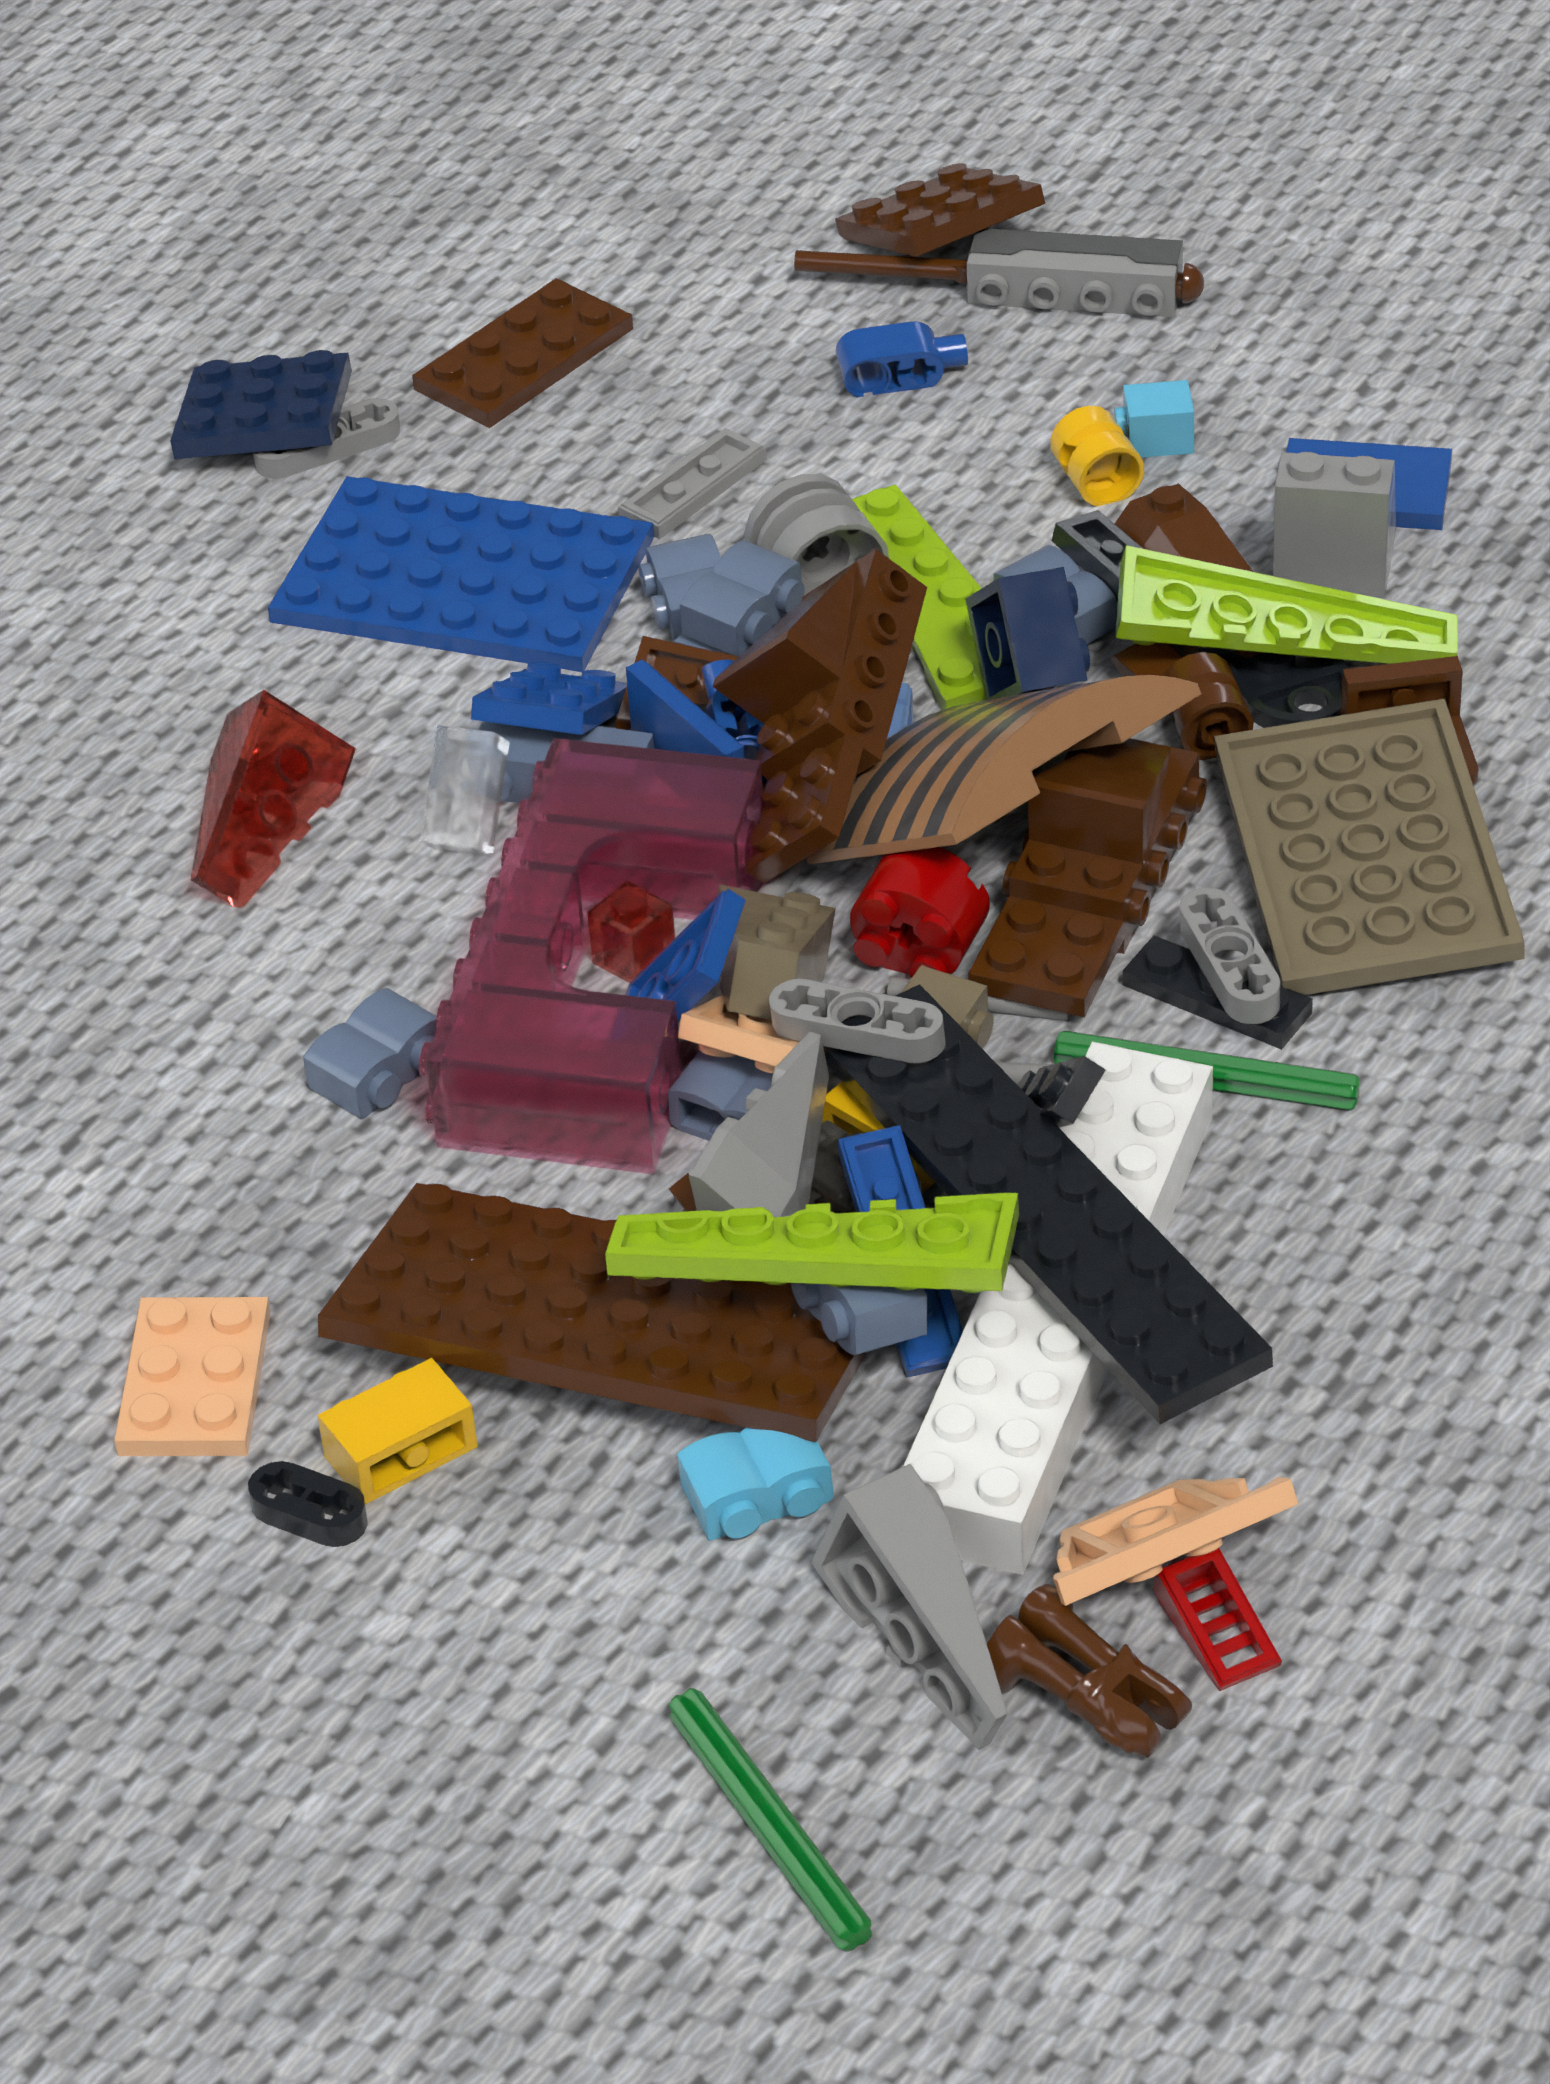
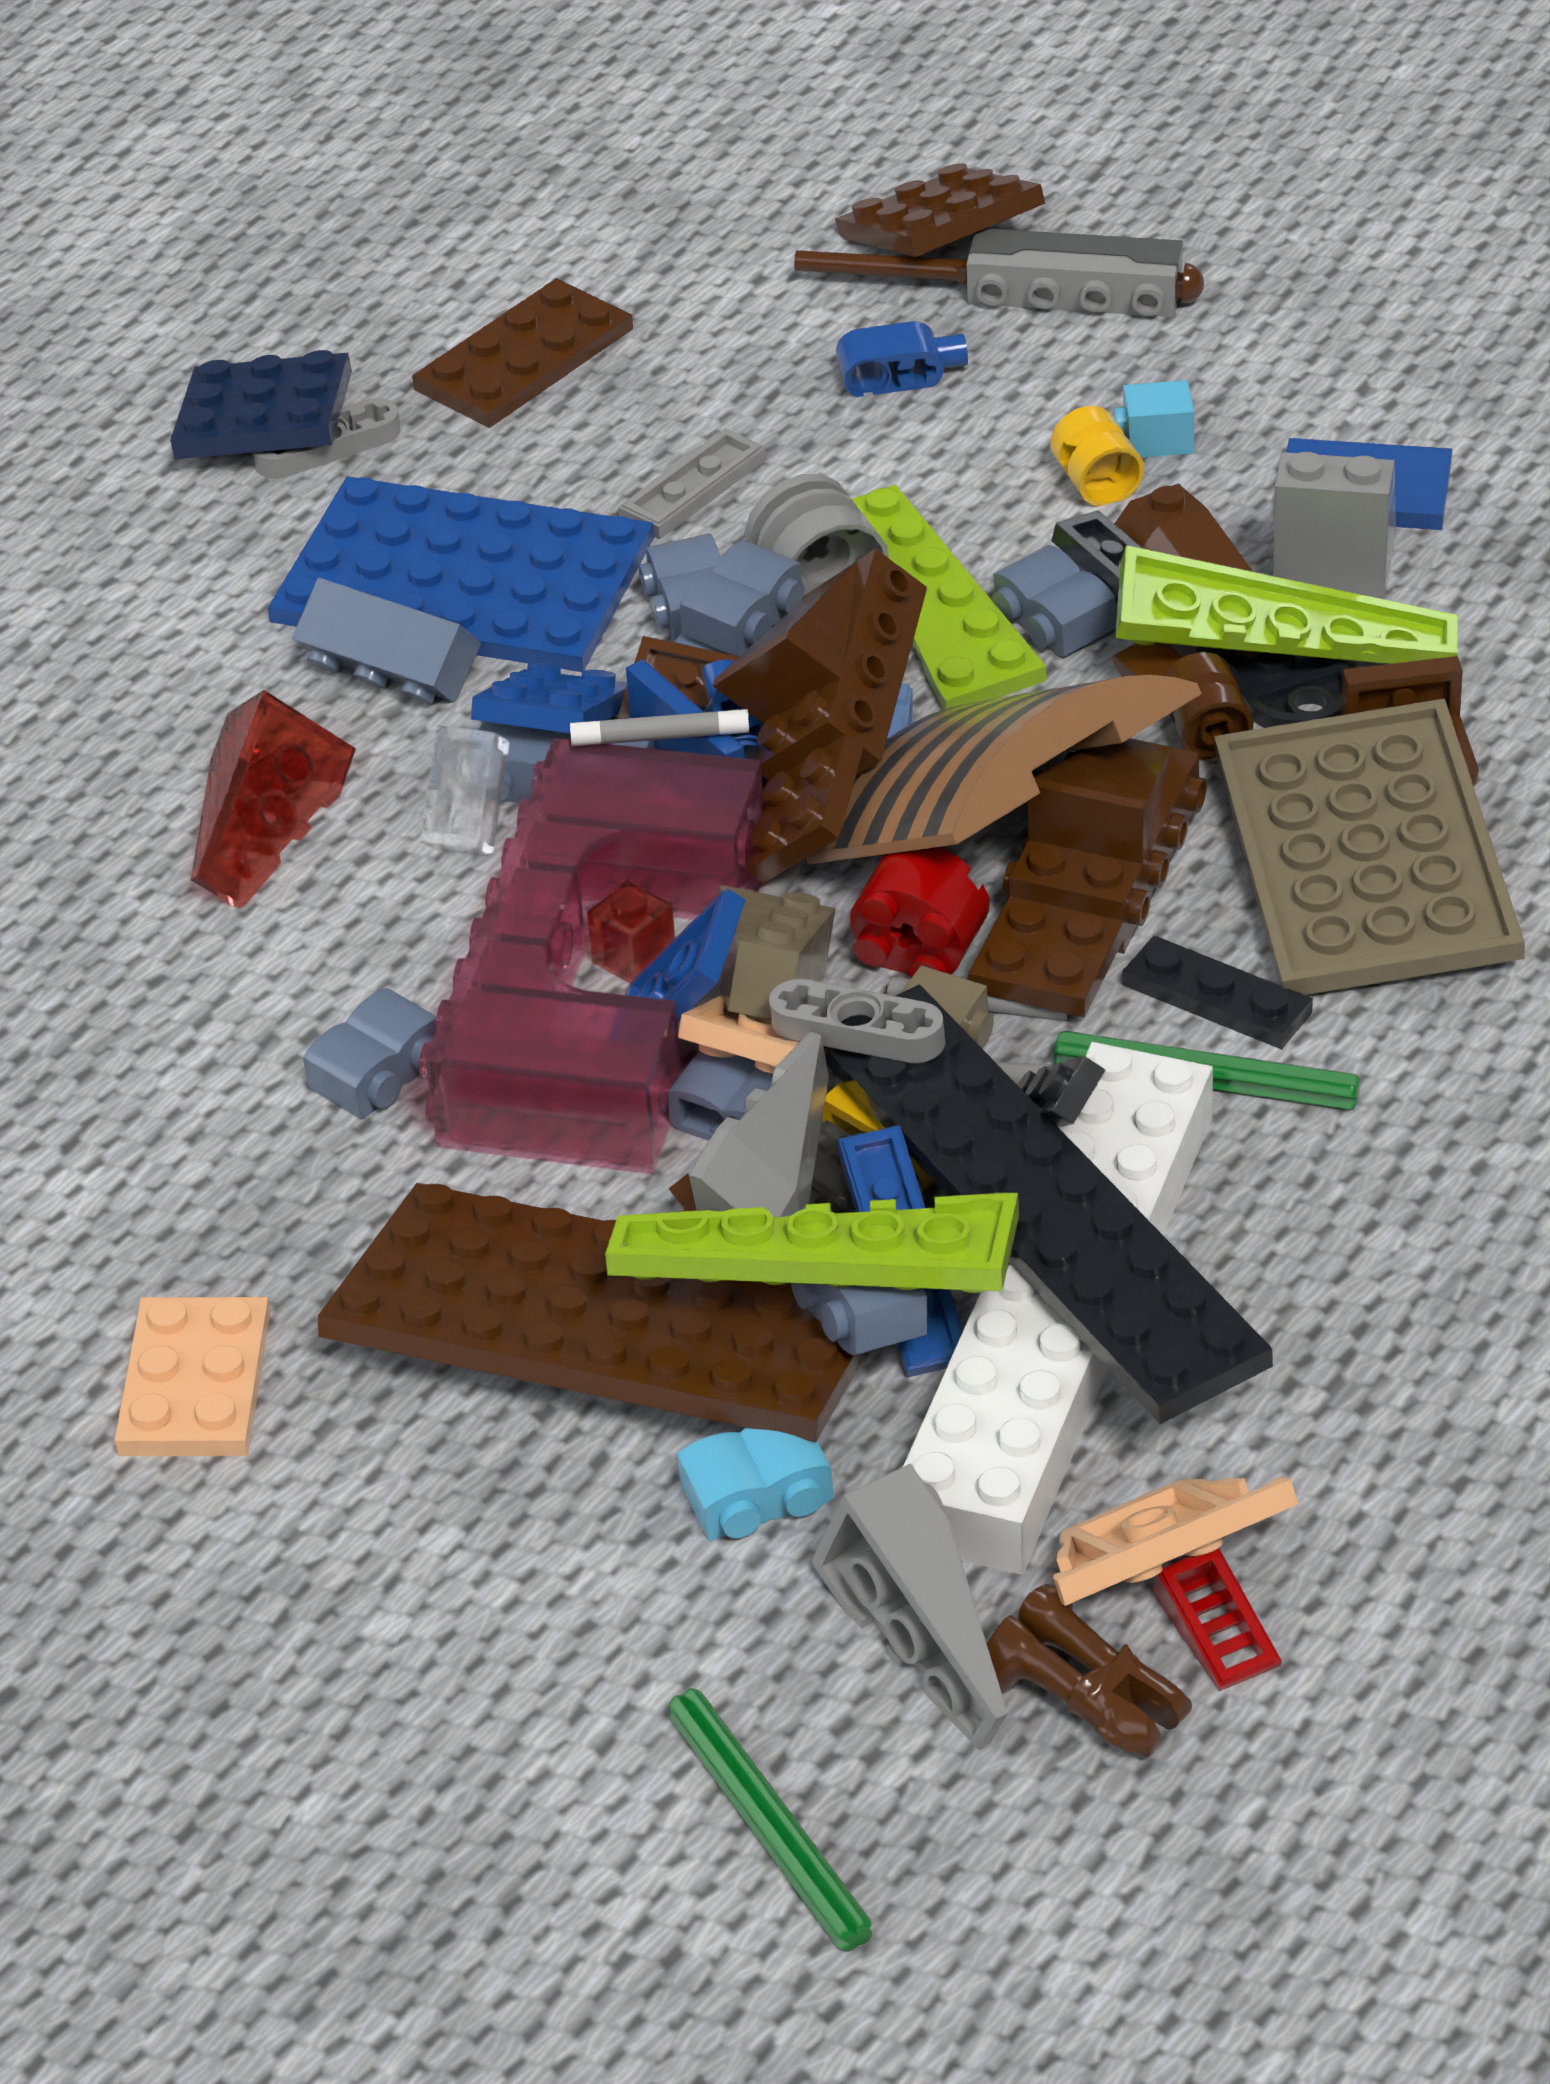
black beam [248,1461,368,1547] -> none
yellow brick [317,1358,478,1504] -> none
dark blue brick [965,567,1090,700] -> none
light grey beam [1180,887,1280,1024] -> none
none -> sand blue brick [292,577,481,705]
none -> light grey bar [570,709,749,747]

